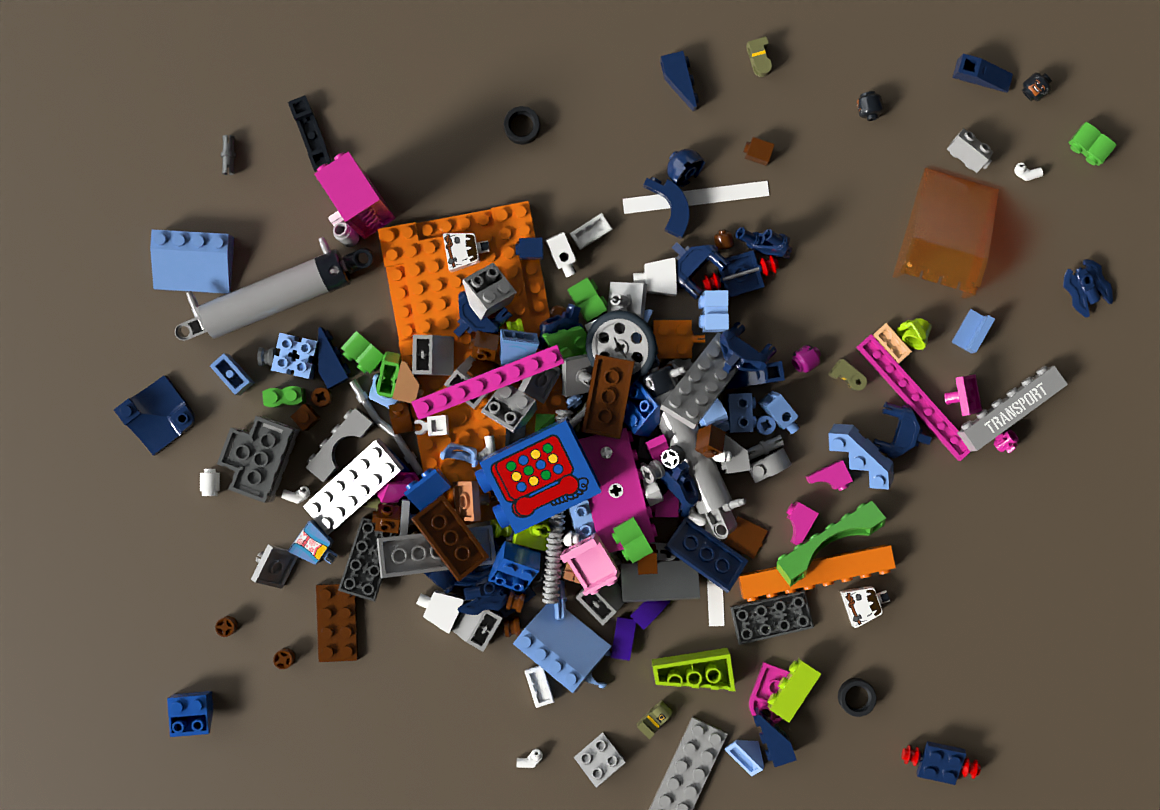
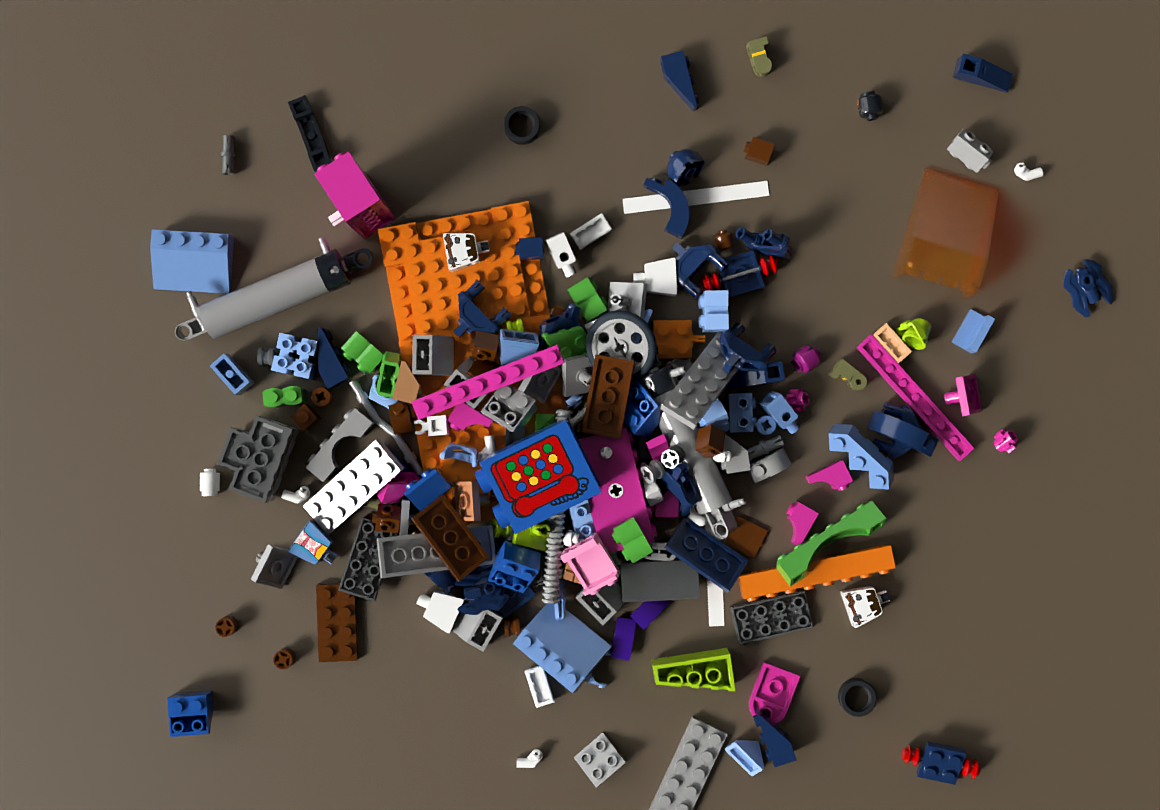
dark blue slope [114,375,195,456] -> none
brick [333,222,359,248] -> none
light grey slope [463,262,517,320] -> none
reddish brown wheel [506,590,526,613] -> none
olive leg [636,700,673,740] -> none
reddish brown brick [637,543,658,575] -> none
lime brick [767,658,821,723] -> none
light grey brick [957,366,1068,452] -> none
black head [1022,72,1052,101] -> none
bright green brick [1068,122,1117,166] -> none
none -> dark pink arch [448,403,494,431]
none -> dark pink gear [785,388,810,412]
none -> dark blue arch [866,411,939,457]

